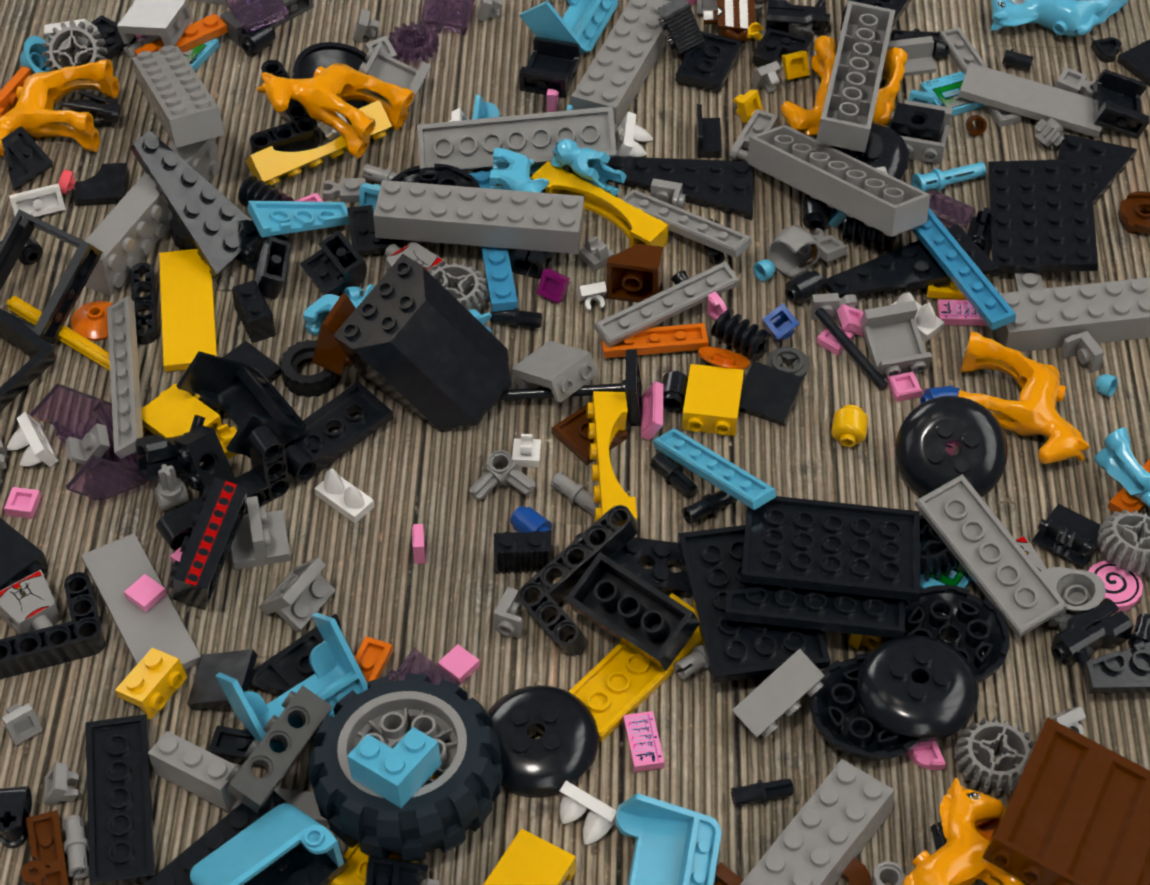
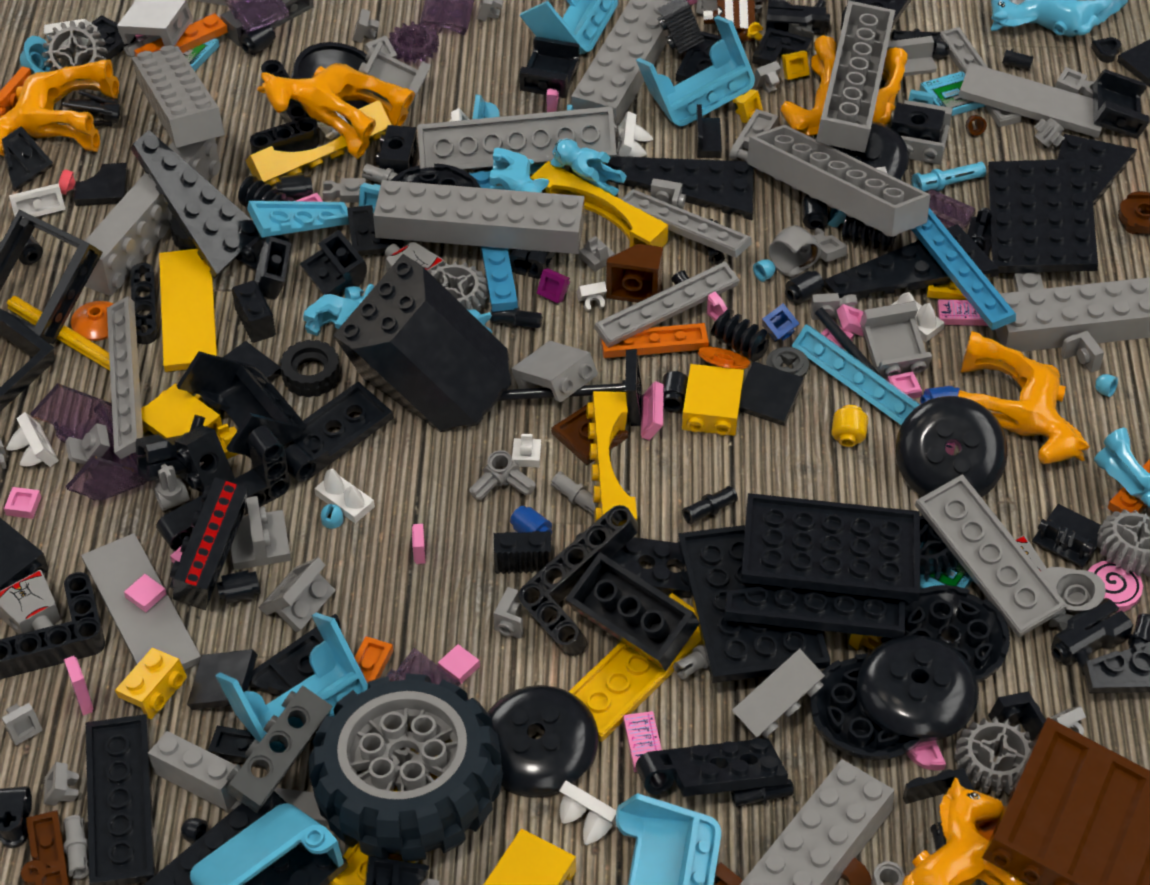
reddish brown slope [312,293,356,375] -> none
medium azure brick [347,727,441,808] -> none
black axle [650,452,698,497] -> none
medium azure tile [653,428,776,510] -> none
none -> bright pink tile [64,656,94,716]
none -> black hinge [181,818,208,843]
none -> black brick [216,570,261,604]
none -> black brick [276,173,313,200]
none -> medium azure hinge [320,504,344,529]
none -> black brick [375,125,418,174]
none -> medium azure windscreen [636,16,755,126]
none -> black hinge [636,738,788,797]
none -> medium azure plate [792,324,920,425]
none -> black bracket [903,768,974,804]
none -> black bracket [988,691,1046,741]

